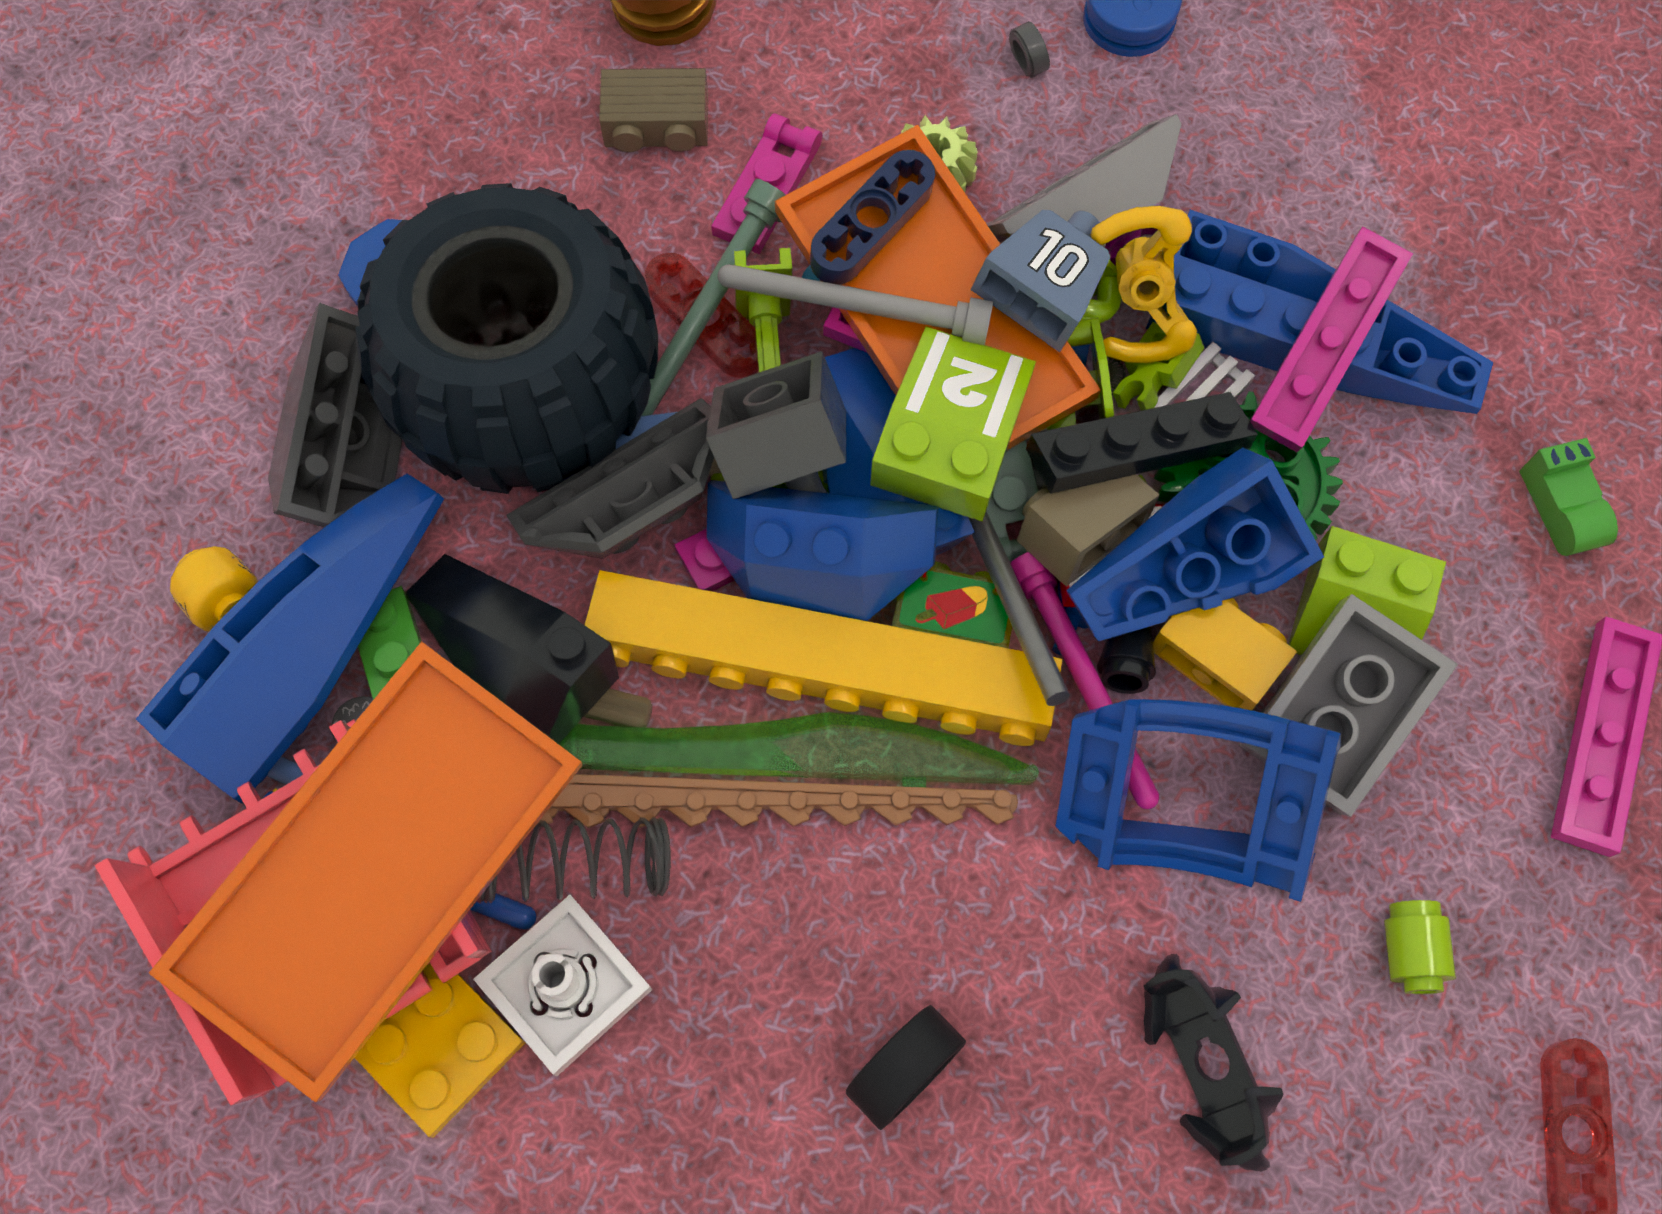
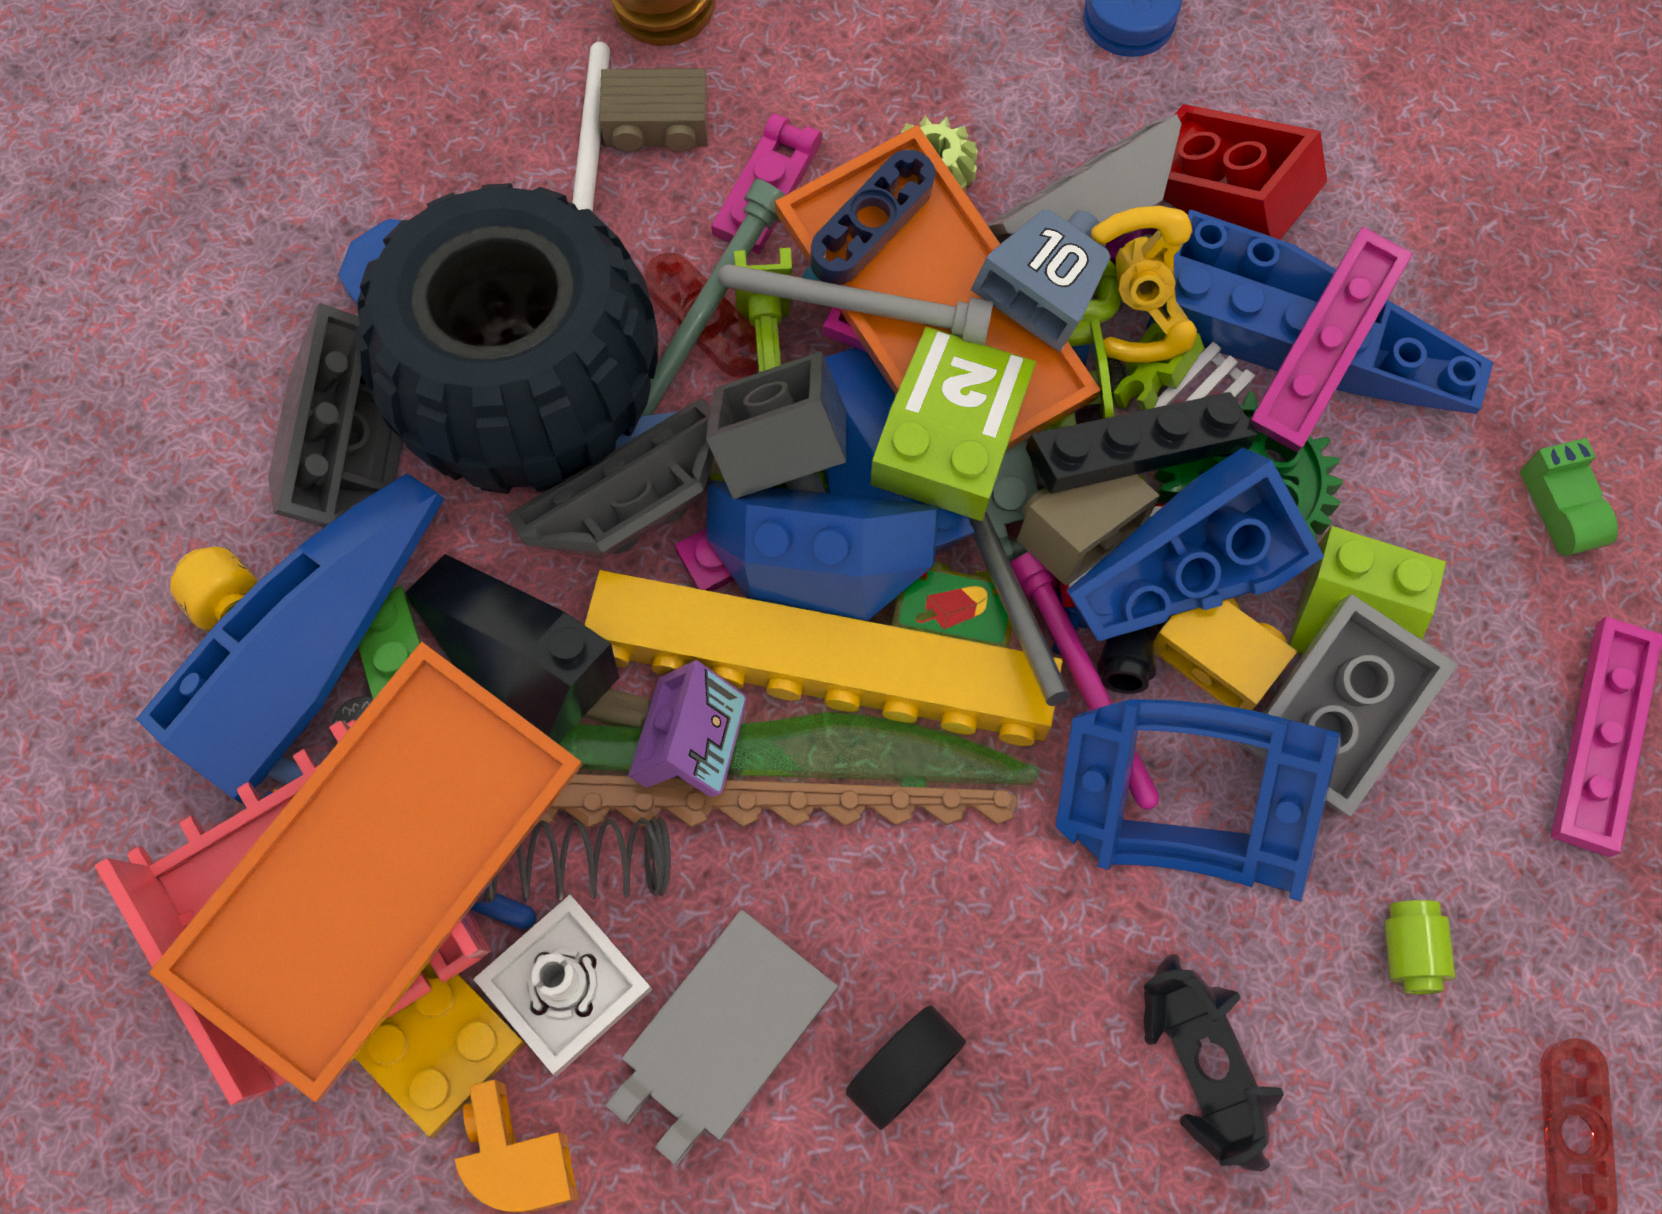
dark grey tile [1009,21,1050,78] -> none
none -> light orange brick [454,1079,579,1212]
none -> white piece [572,41,610,212]
none -> light grey tile [606,909,838,1166]
none -> medium lavender panel [628,660,747,797]
none -> red slope [1163,104,1327,240]

